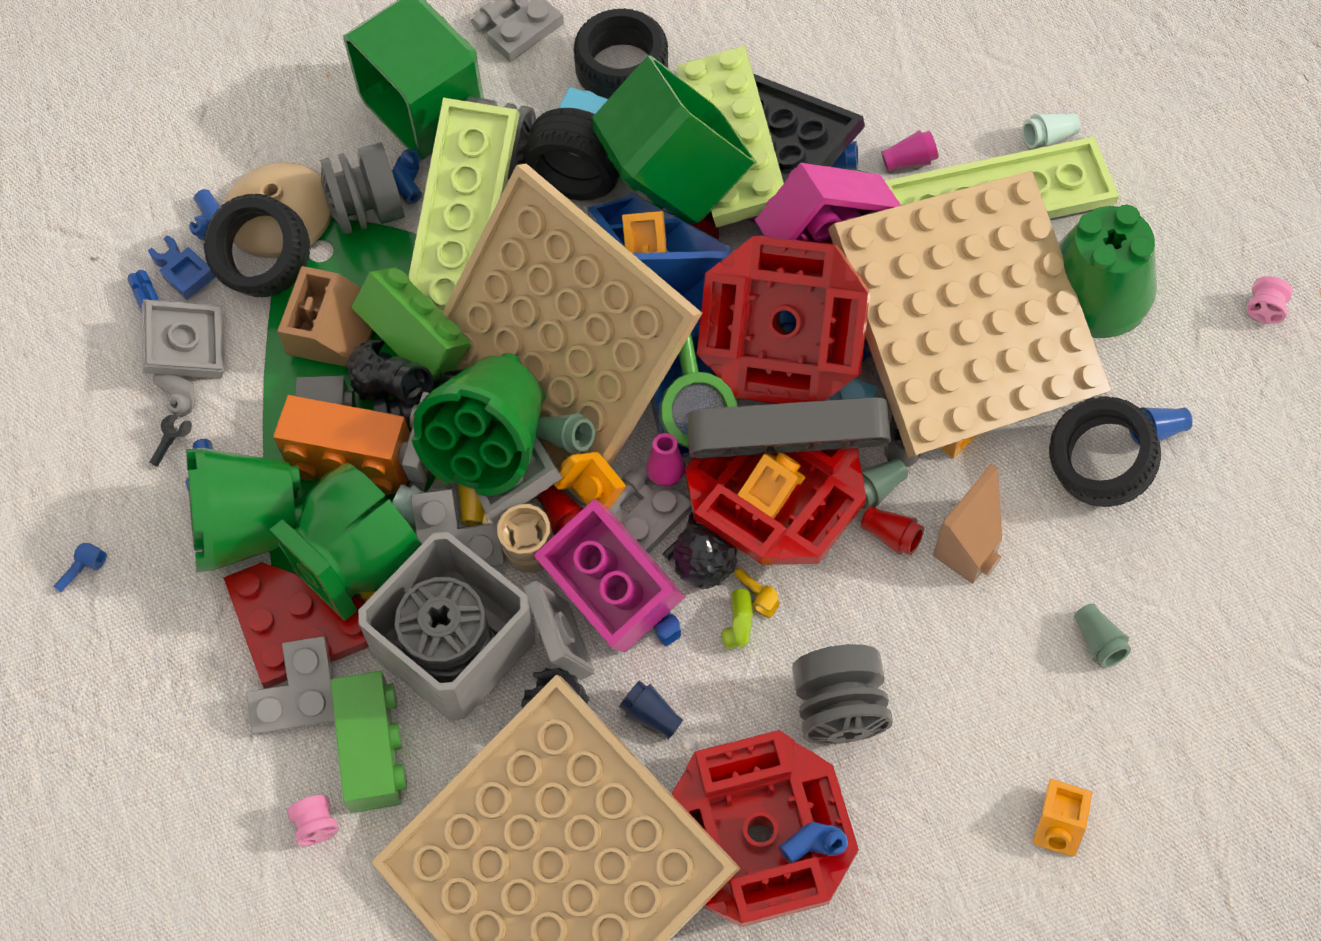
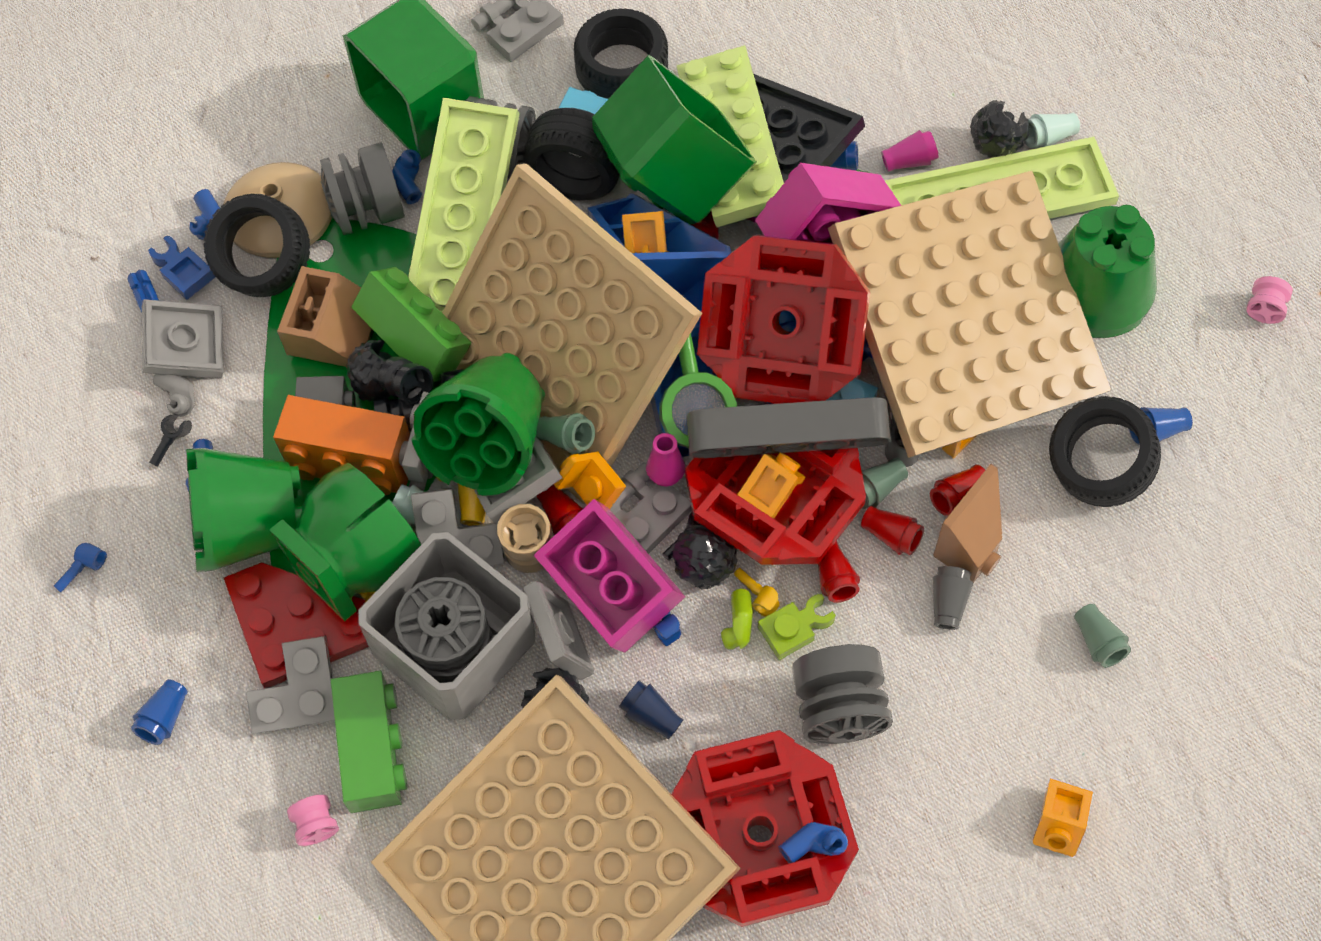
none -> blue cone [131,679,188,745]
none -> lime plate [757,594,836,660]
none -> red cone [818,541,860,603]
none -> red cone [930,464,985,516]
none -> dark grey cone [932,566,974,630]
none -> black piece [970,100,1029,158]

